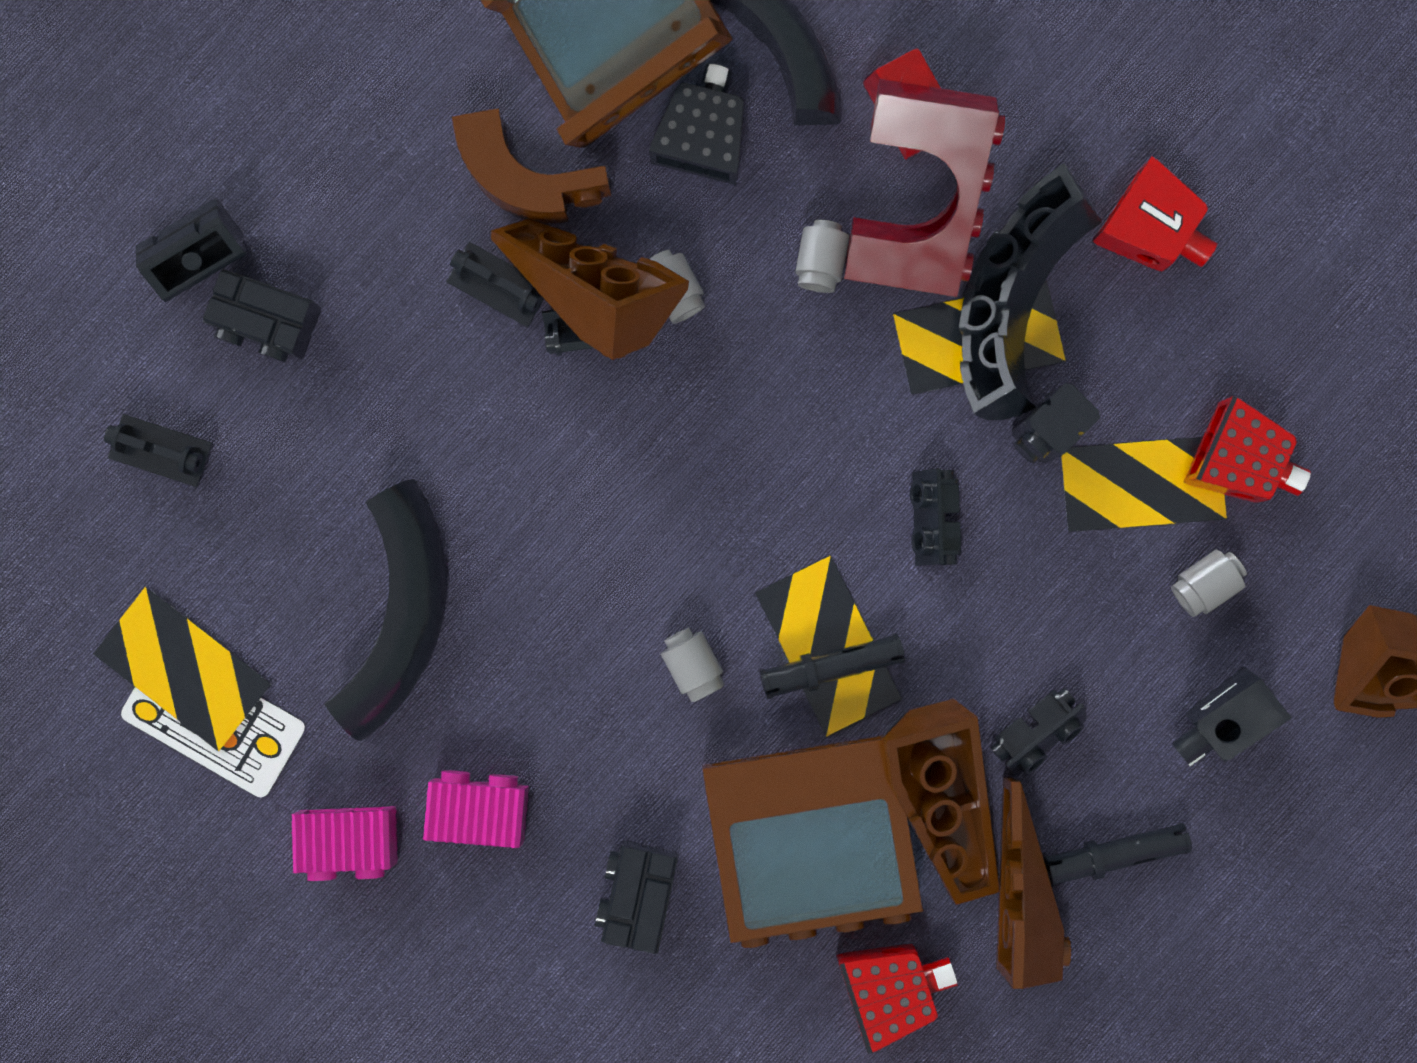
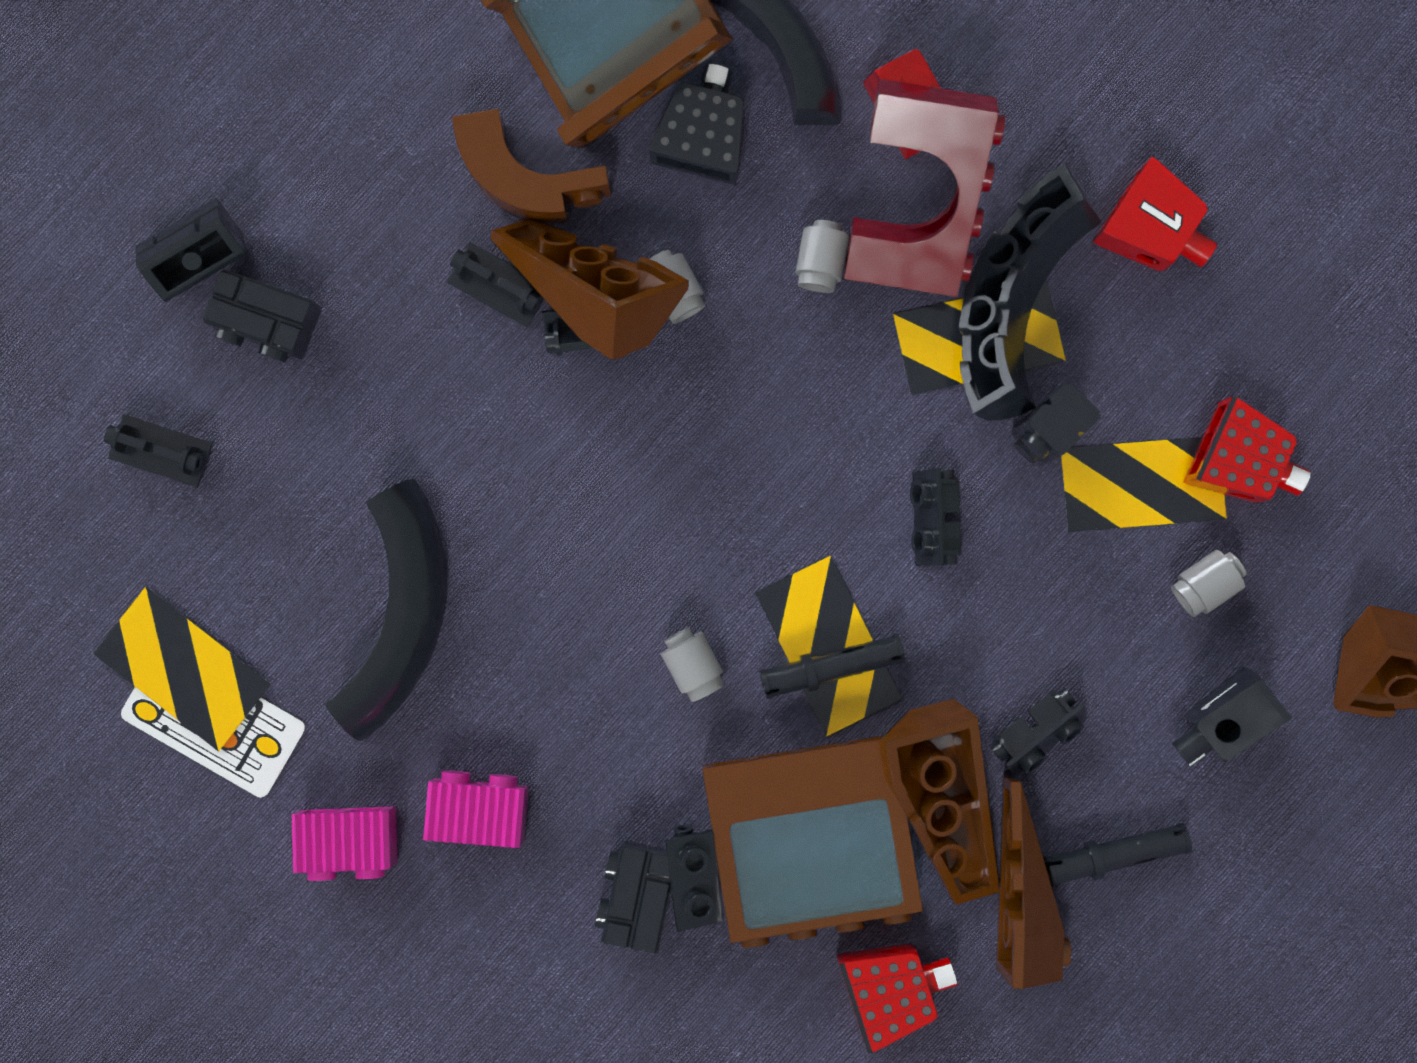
none -> black hinge [665,825,724,932]

